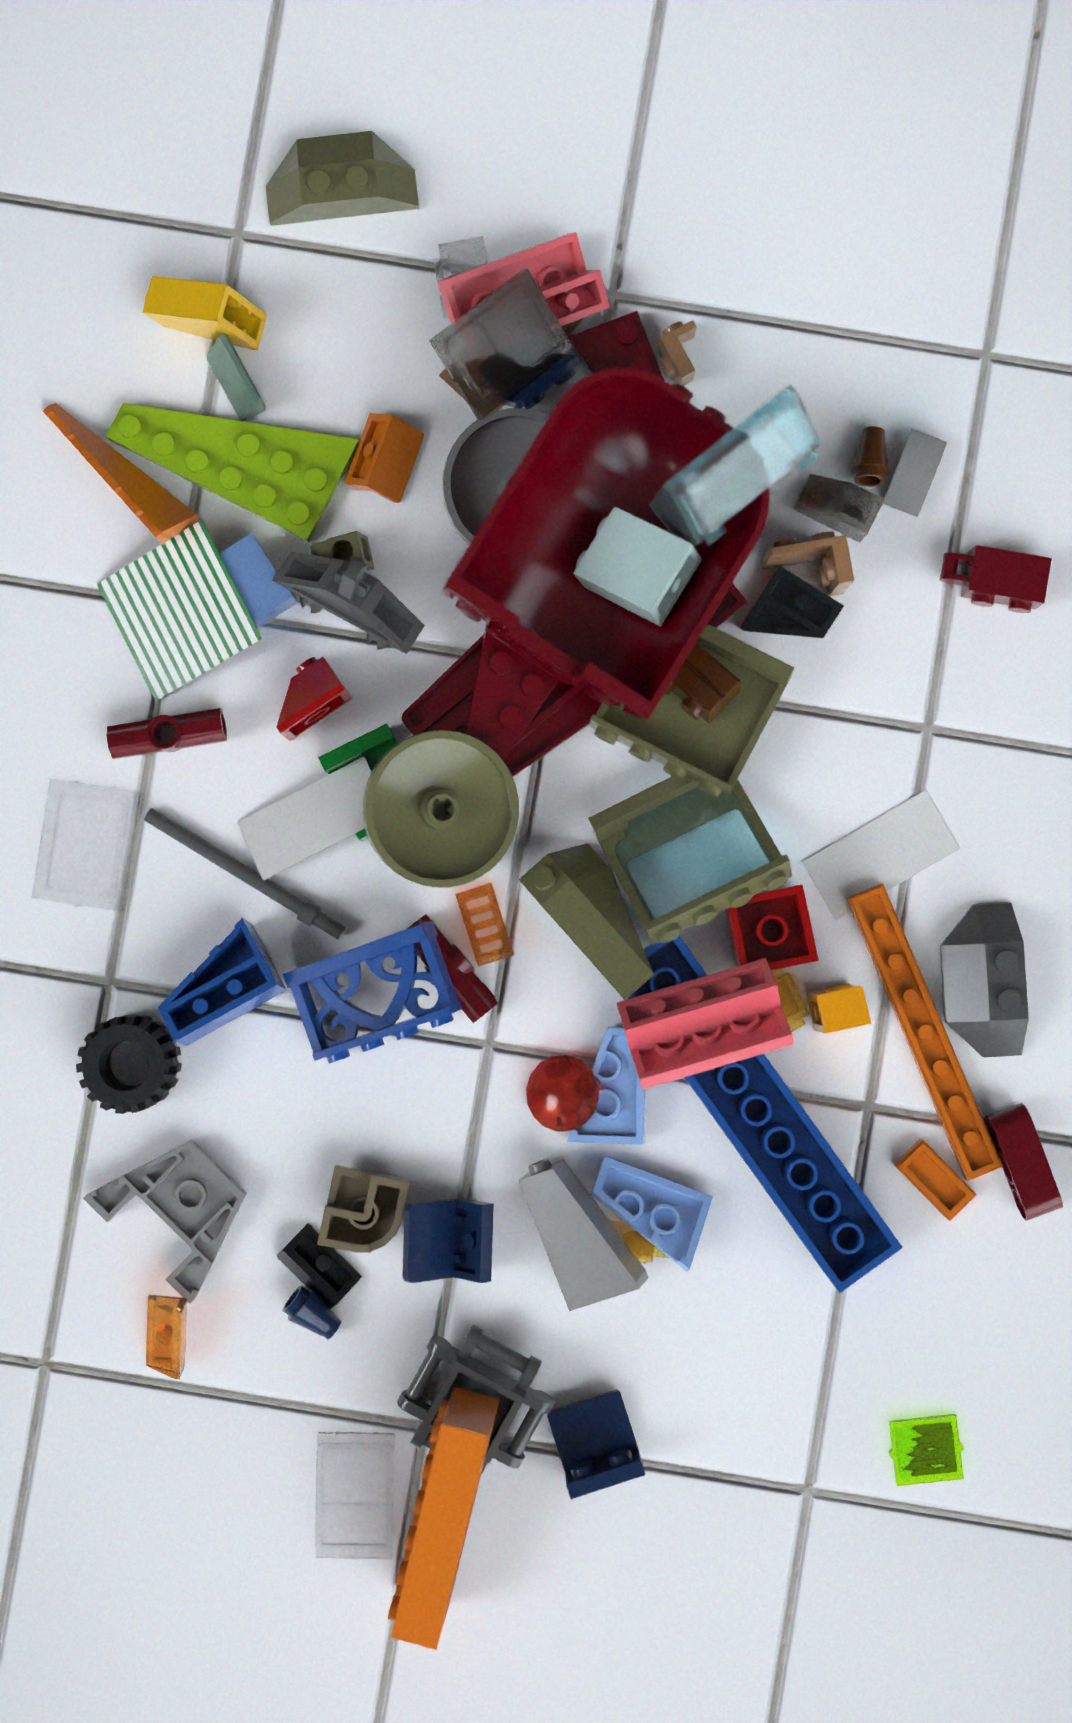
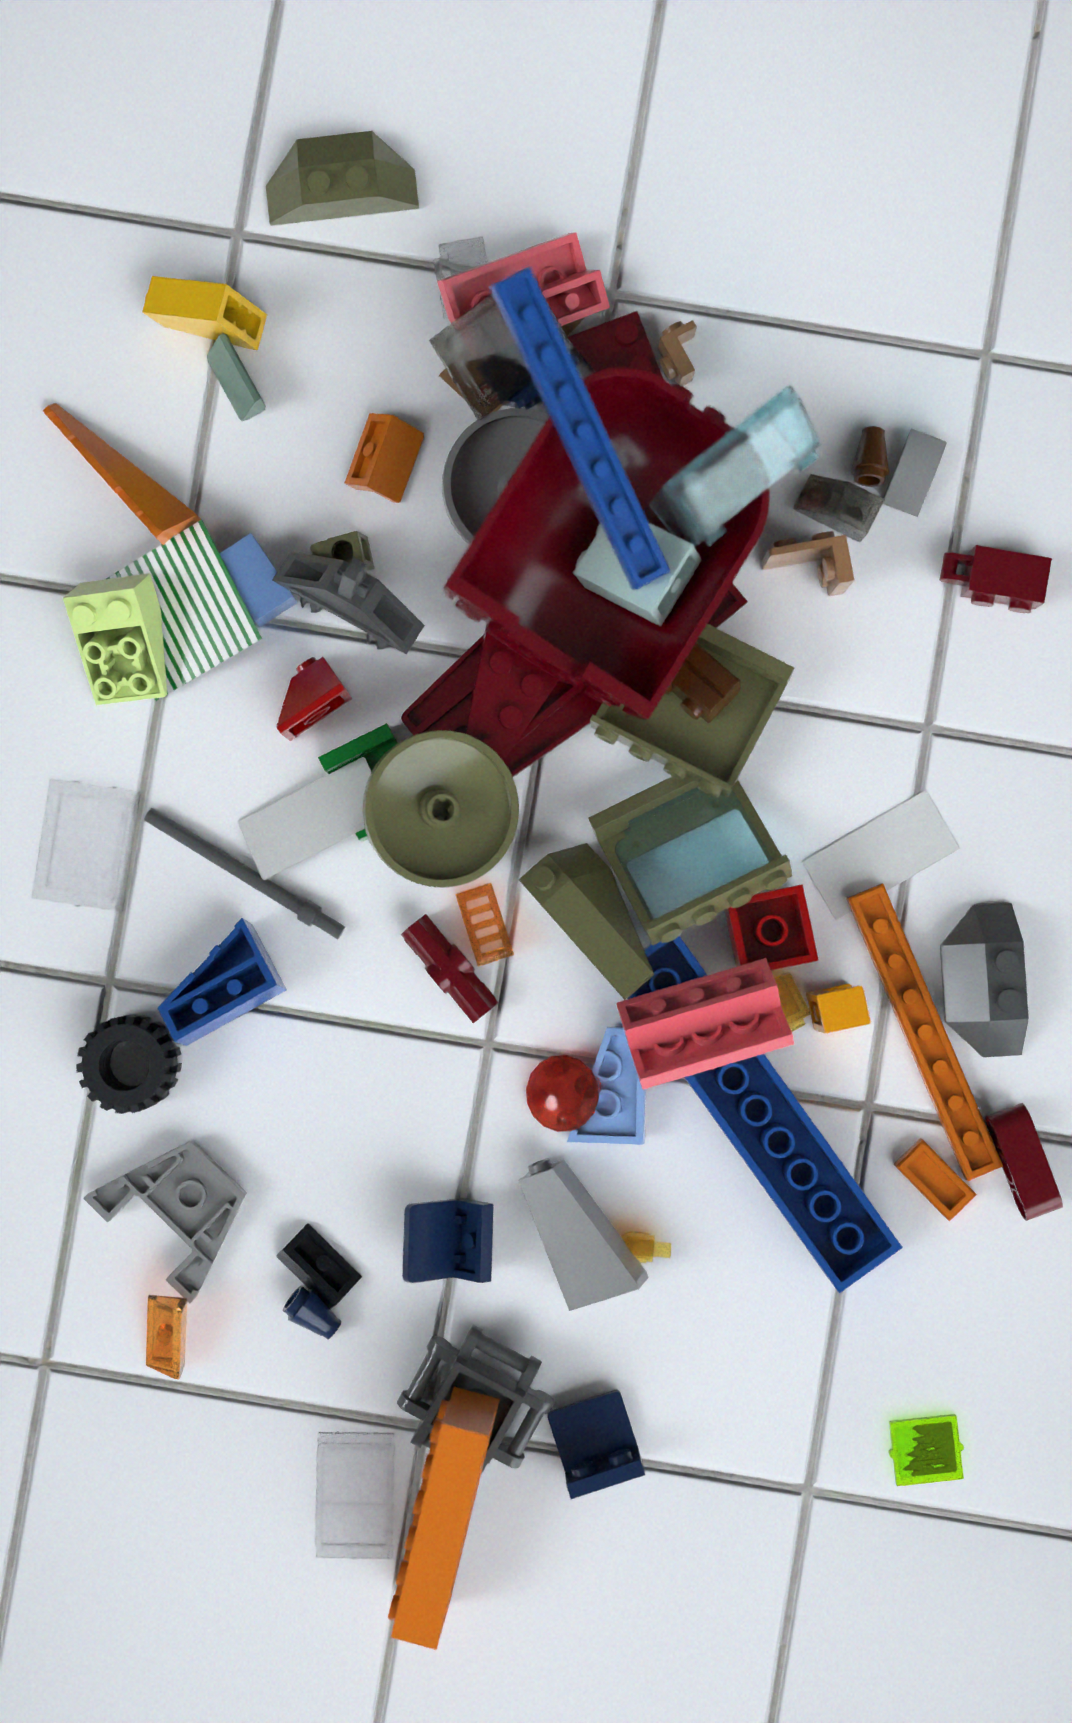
lime wing [106,403,360,543] -> none
dark red piece [106,708,227,760] -> none
blue fence [283,920,463,1064] -> none
dark tan brick [317,1165,410,1253] -> none
light blue wing [590,1156,713,1272] -> none
black wing [740,565,844,638] -> none
none -> yellowish green slope [63,573,167,705]
none -> blue tile [489,266,670,590]

